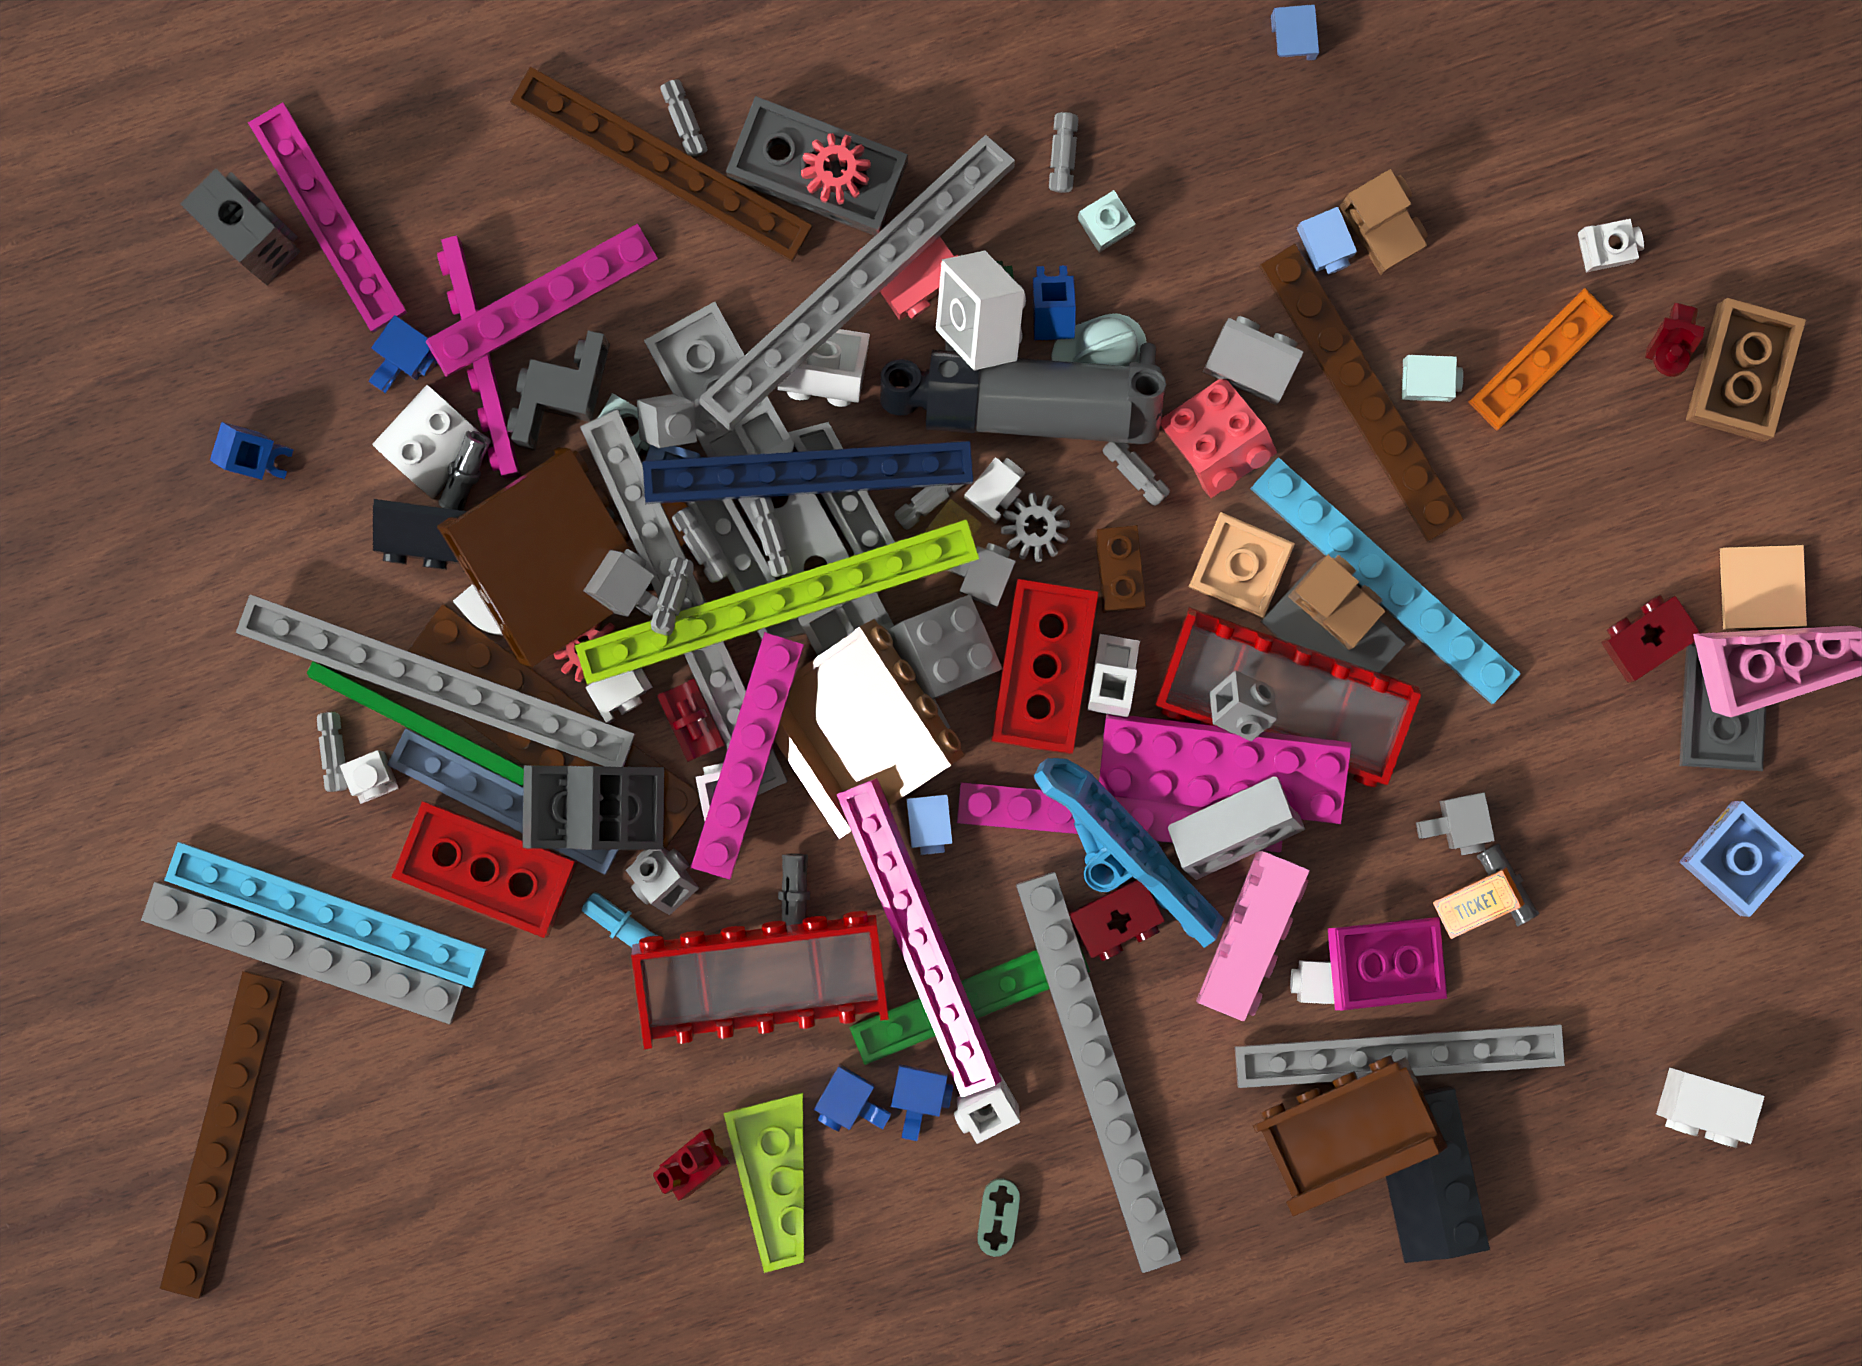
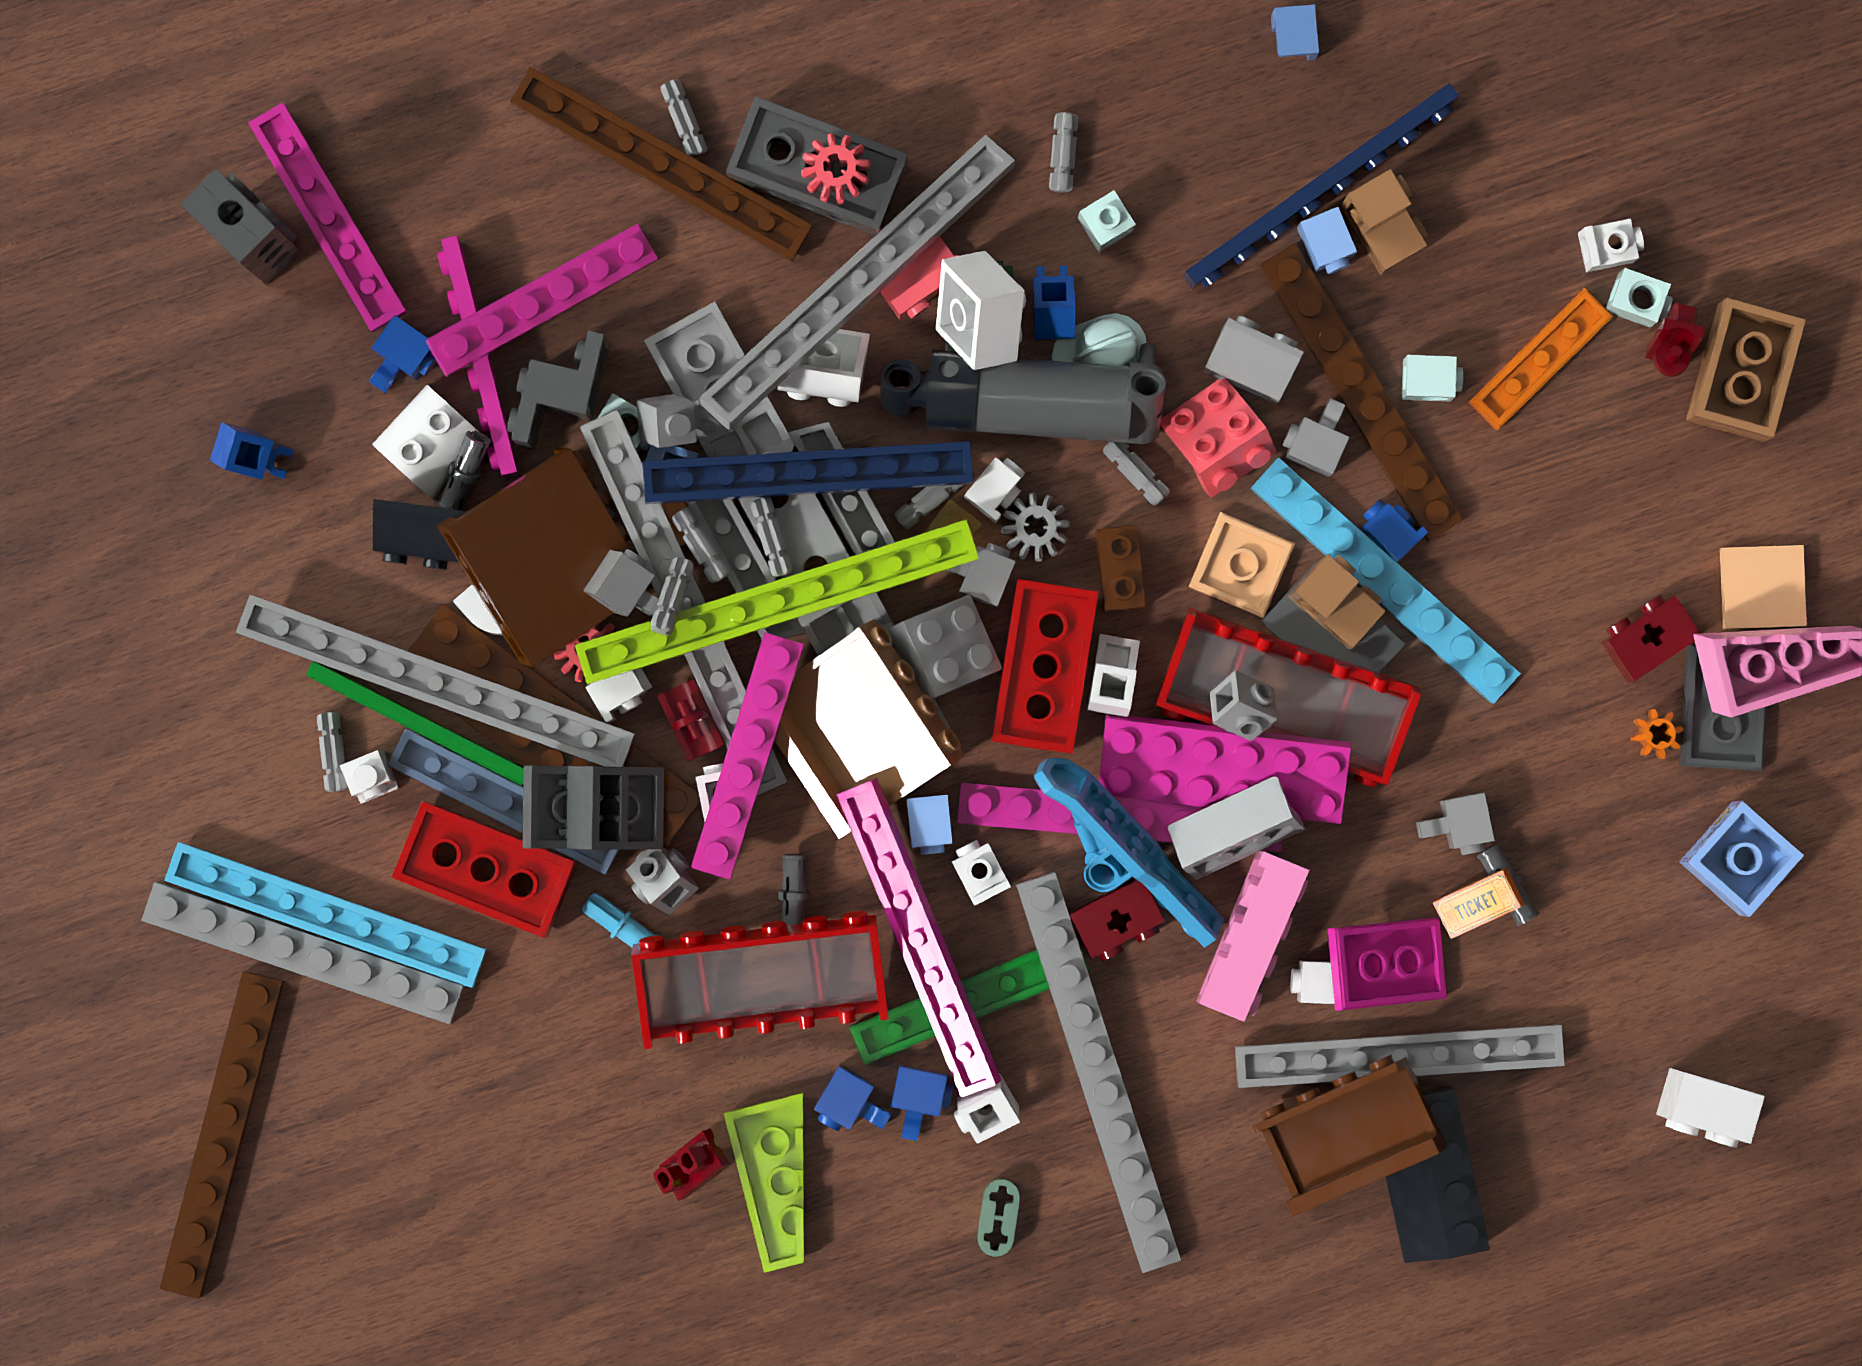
none -> white brick [952,840,1011,906]
none -> dark blue plate [1183,83,1459,290]
none -> light grey brick [1282,398,1349,478]
none -> blue brick [1360,499,1428,562]
none -> light aqua brick [1606,268,1673,327]
none -> orange gear [1630,709,1684,759]

